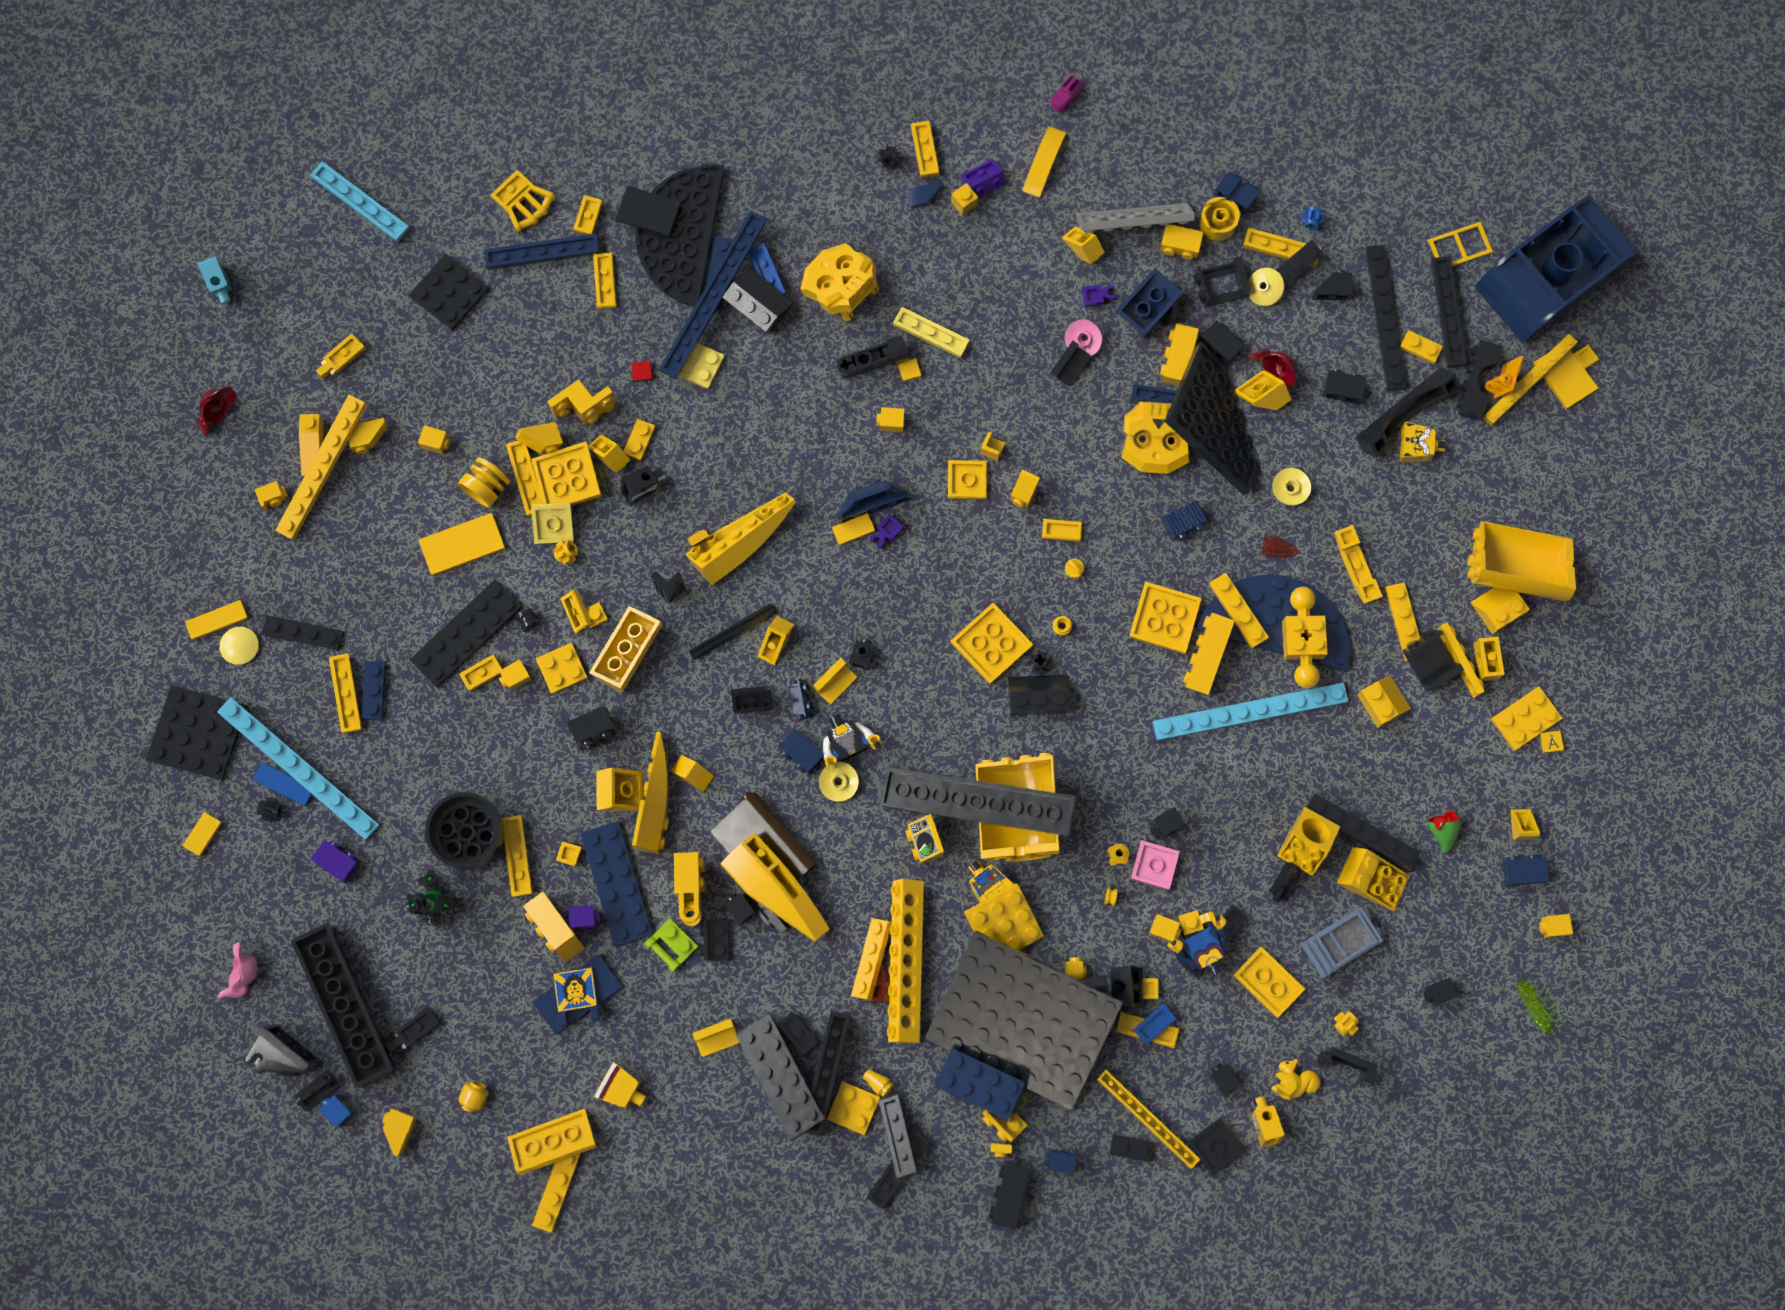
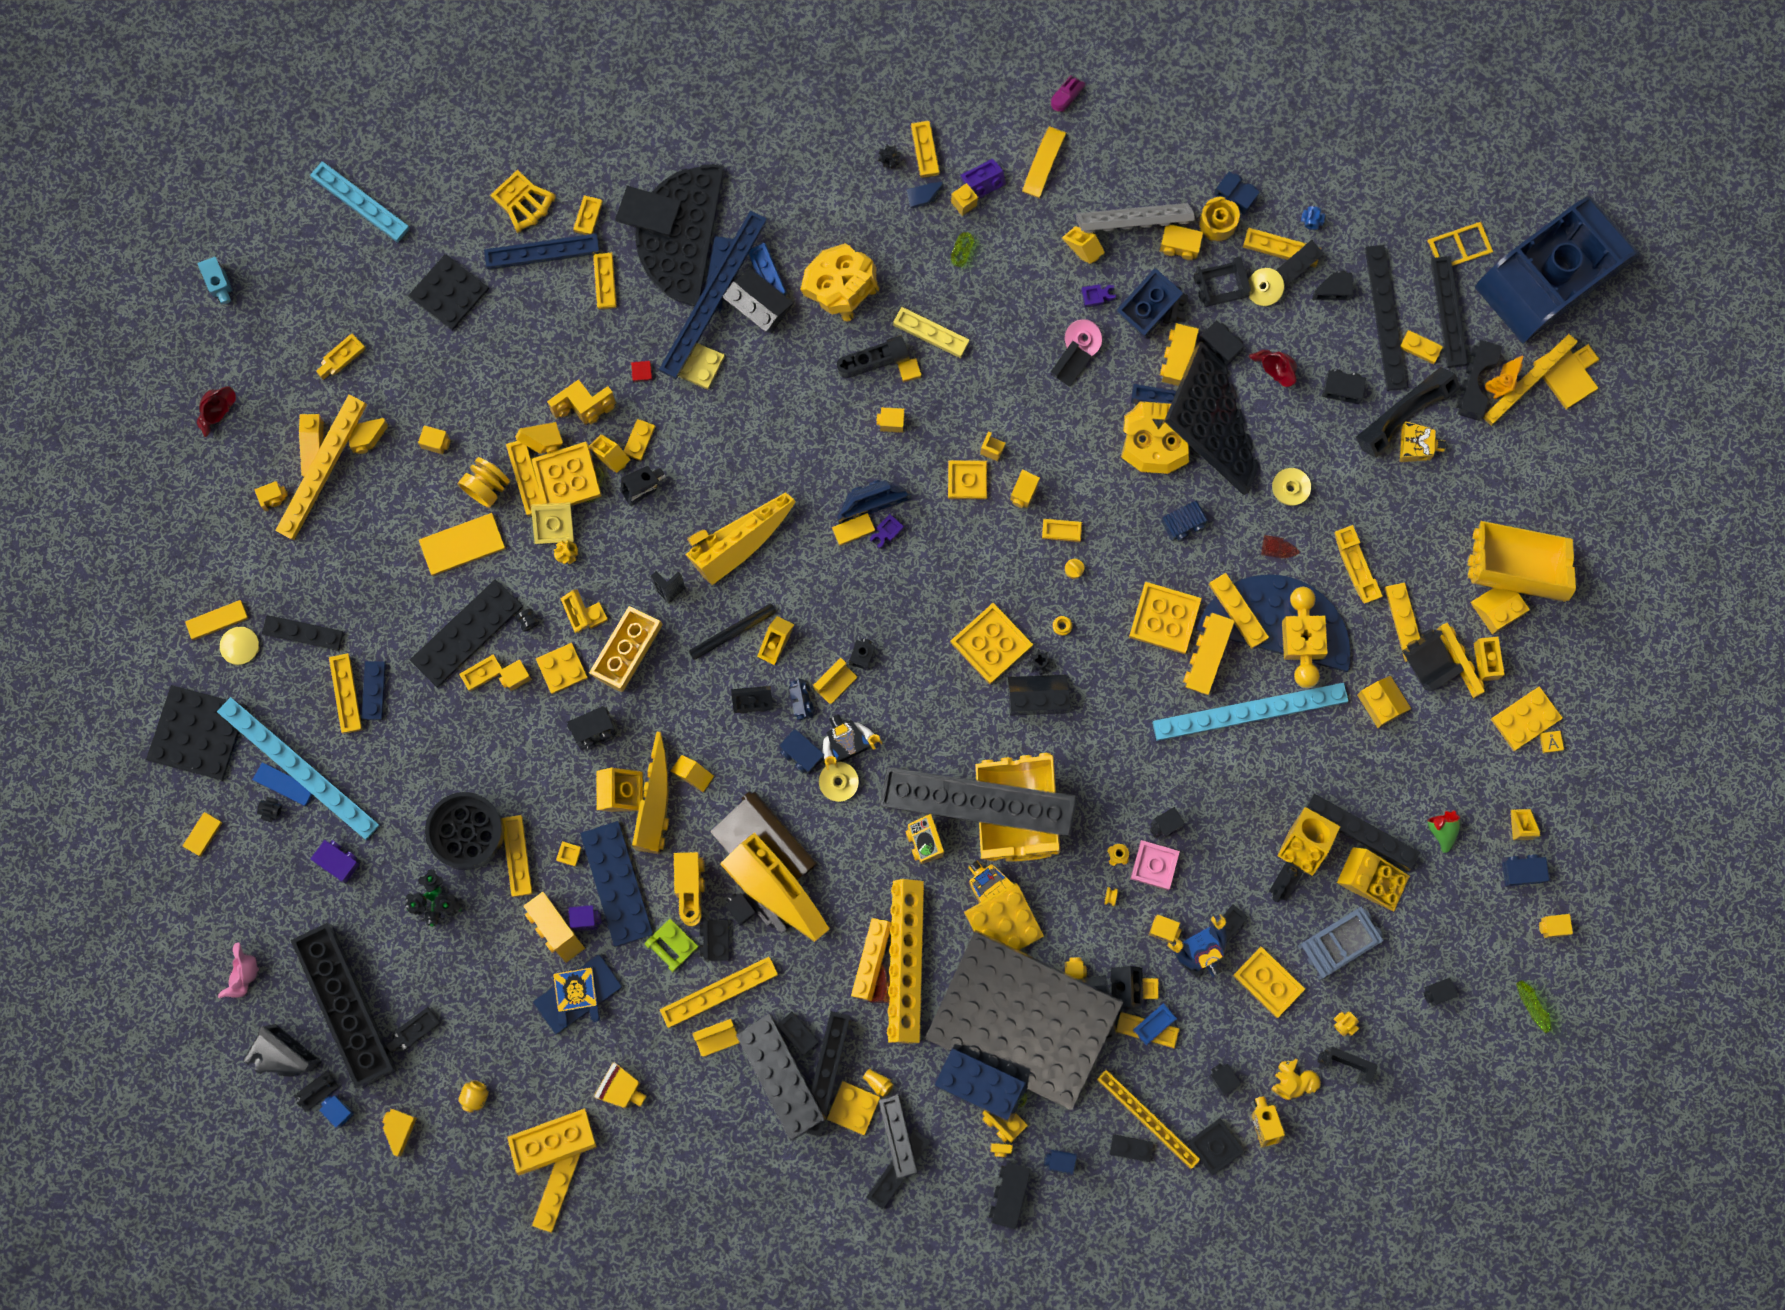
yellow plate [1178,910,1215,936] -> none
yellow slope [1235,370,1291,410] -> none
none -> yellow plate [660,957,778,1028]
none -> clear neon green beam [950,232,974,267]

